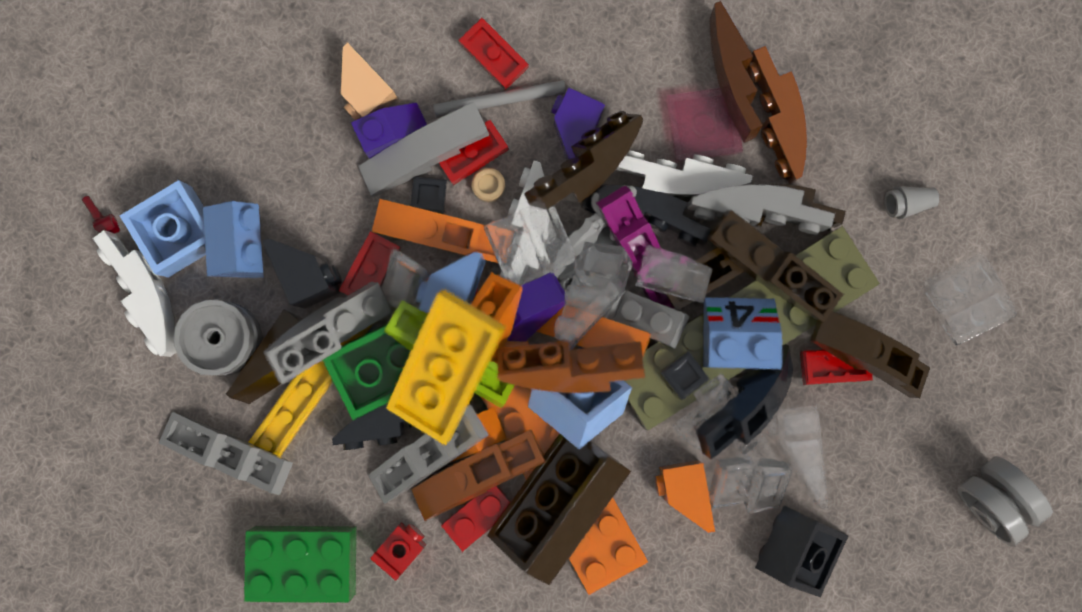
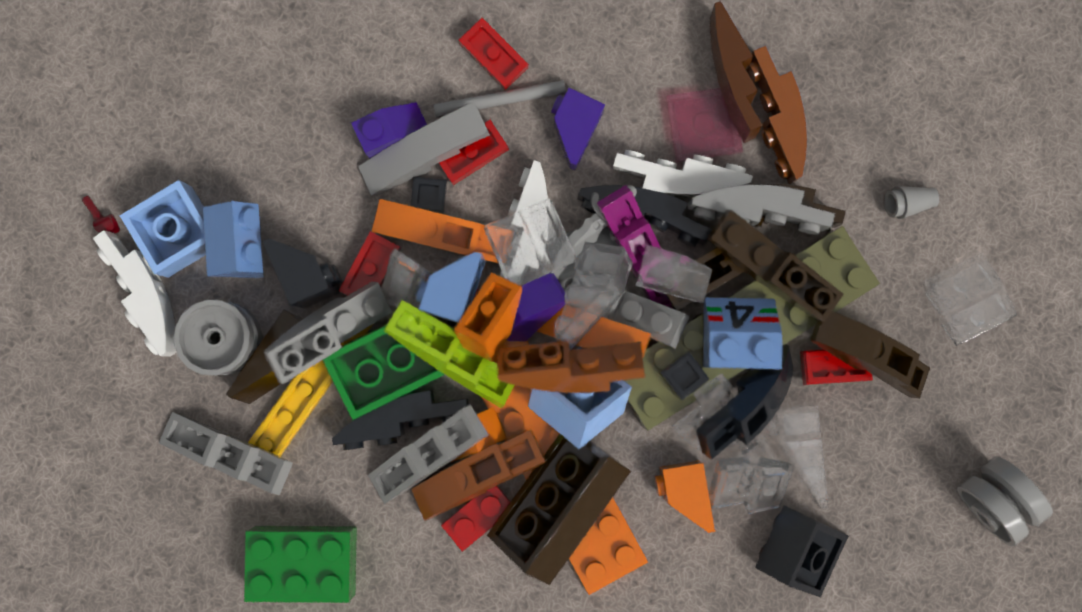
light nougat slope [341,43,398,121] -> none
red brick [370,522,427,581] -> none
yellow plate [386,289,506,445] -> none
tan tile [472,168,505,202] -> none
dark brown slope [524,111,644,210] -> none

